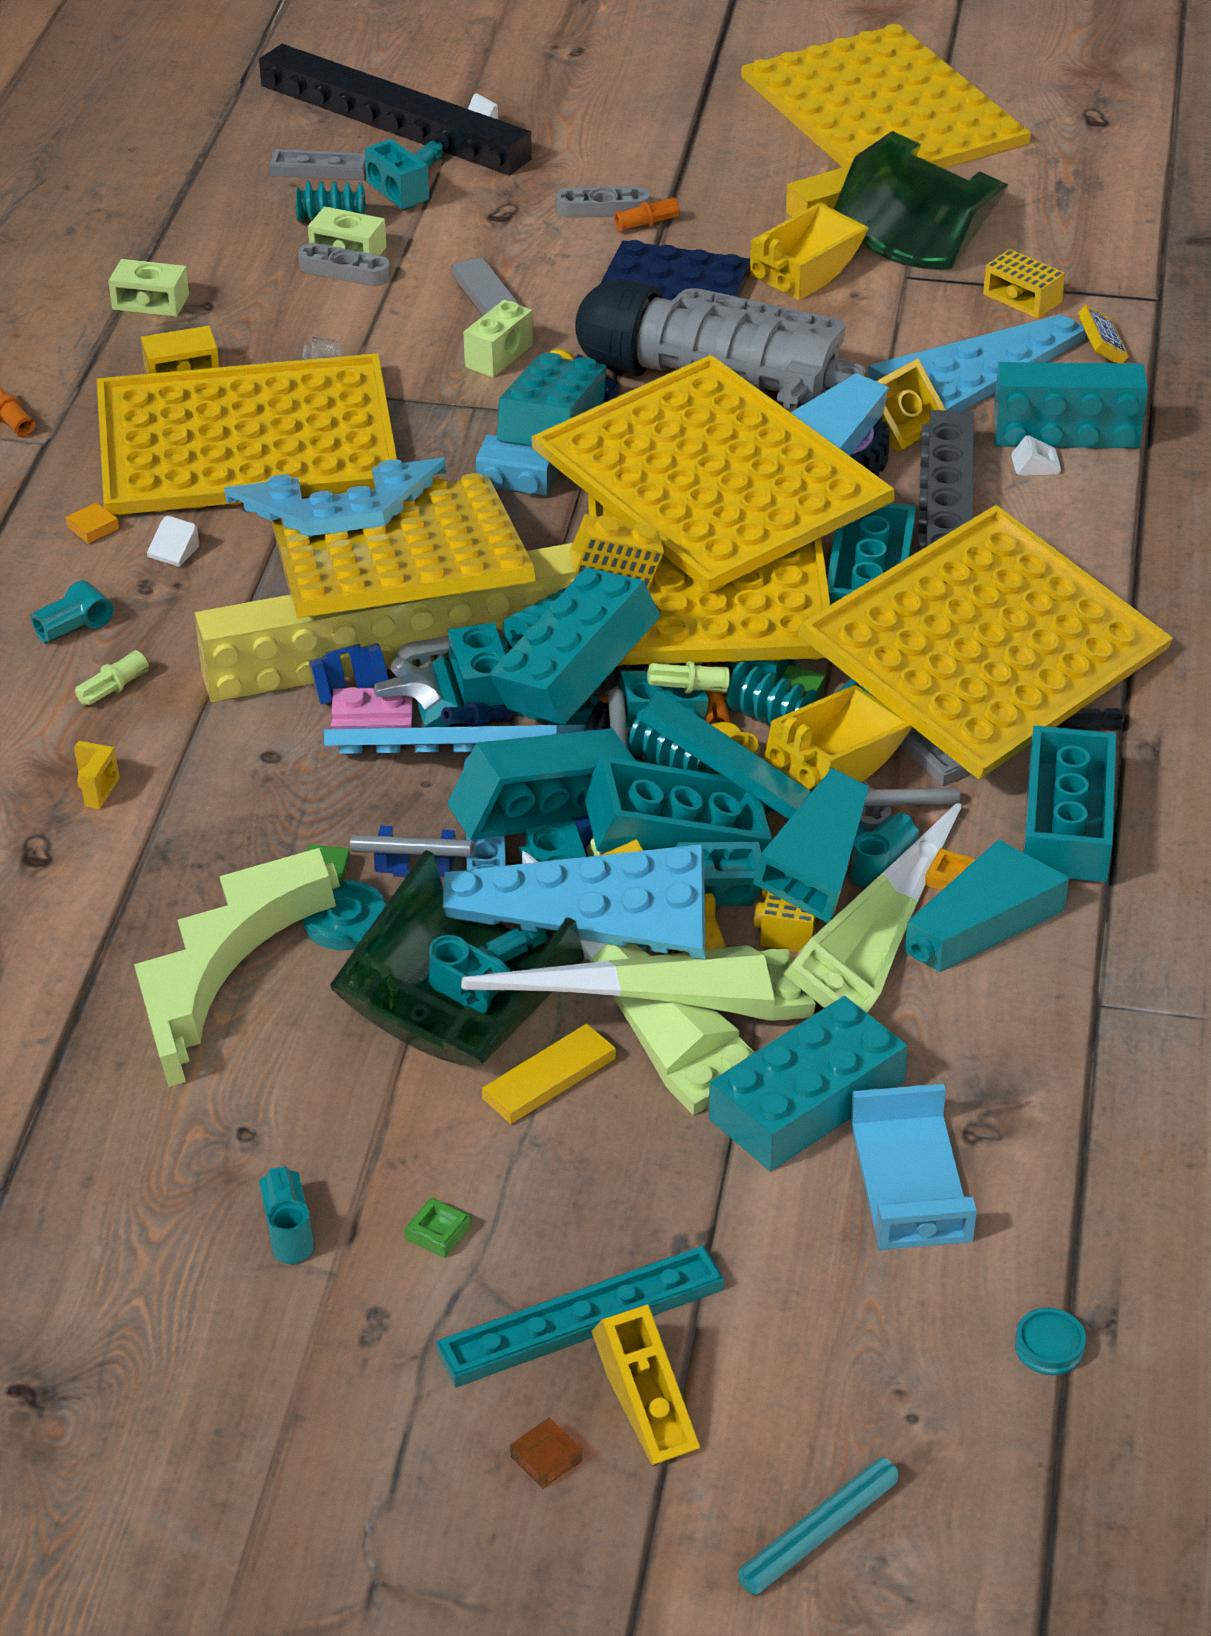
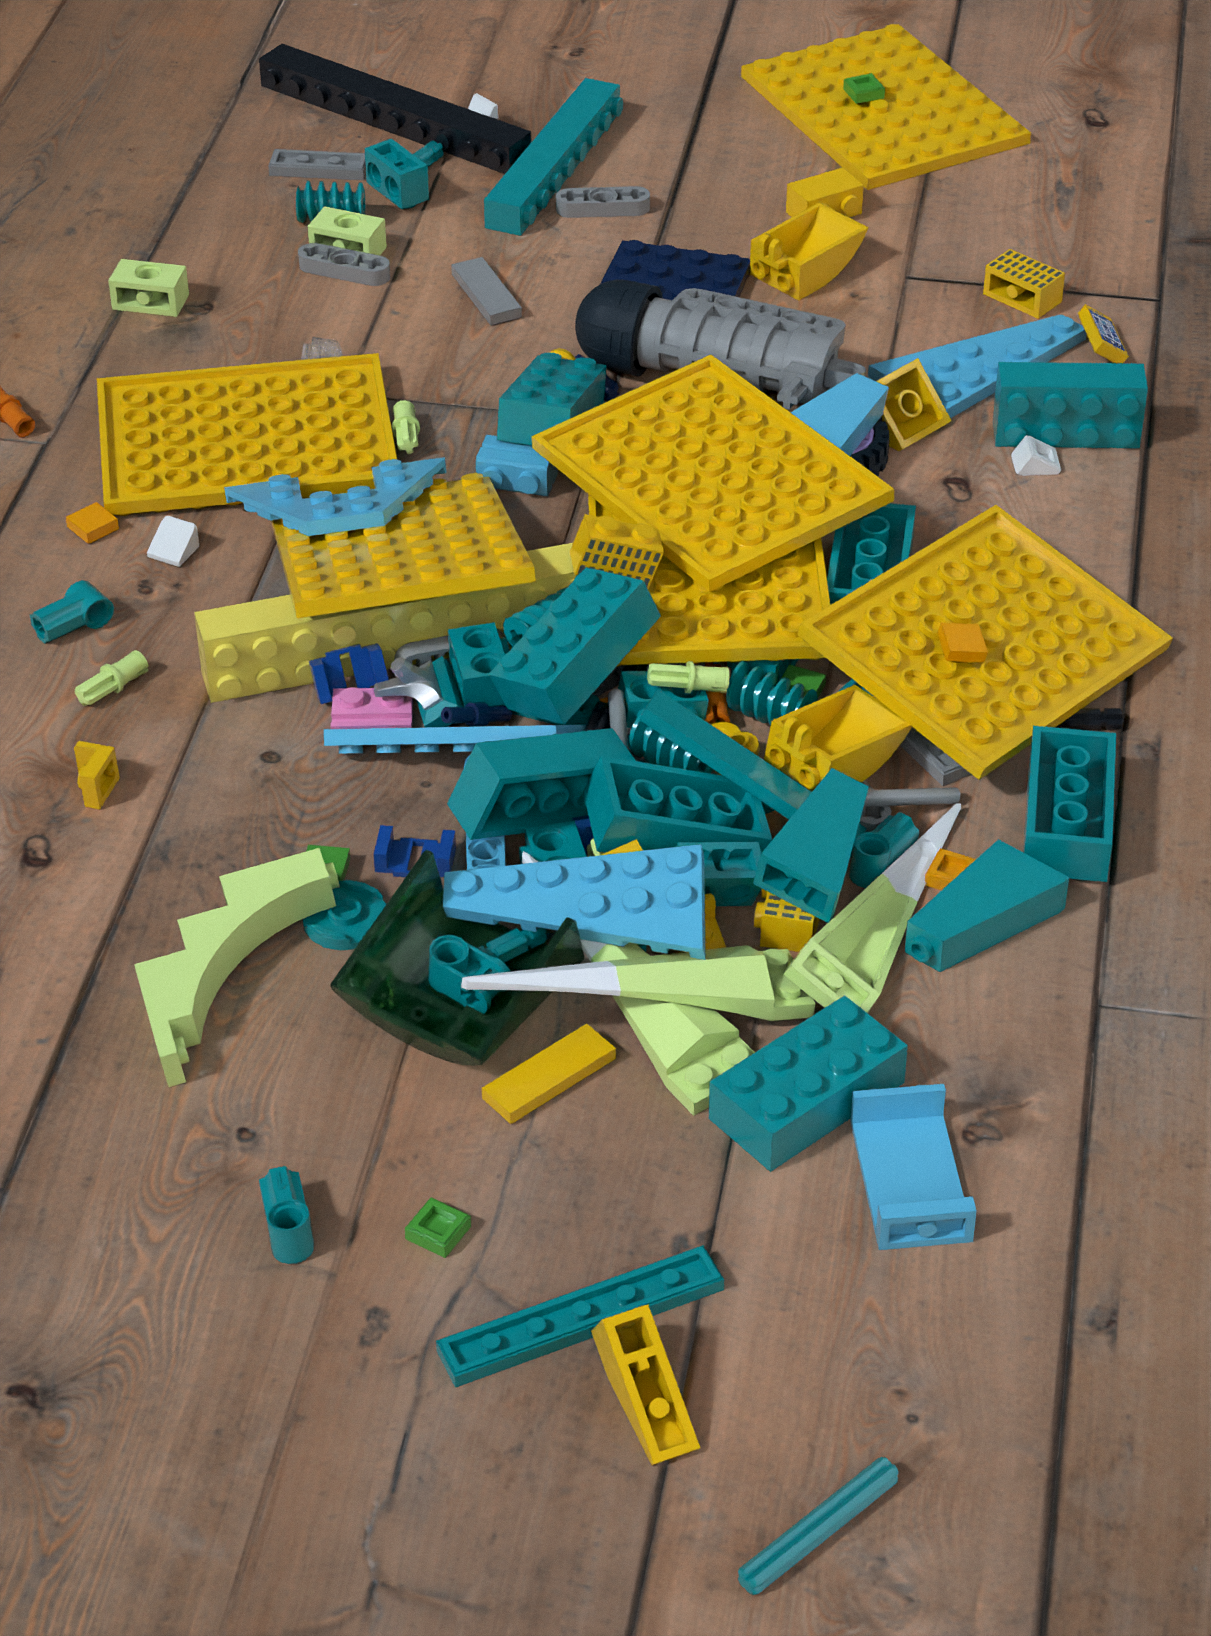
yellow brick [141,325,219,374] -> none
light grey piece [350,835,476,857] -> none
yellowish green brick [463,300,533,378] -> none
clear orange tile [510,1417,582,1489] -> none
orange axle [614,198,680,232] -> none
clear green windscreen [834,131,1009,269] -> none
dark grey brick [917,410,974,552] -> none
teal piece [1015,1308,1086,1375] -> none
none -> yellowish green axle [392,400,420,454]
none -> teal brick [484,78,623,236]
none -> bright green tile [843,73,885,104]
none -> light orange tile [937,623,988,663]

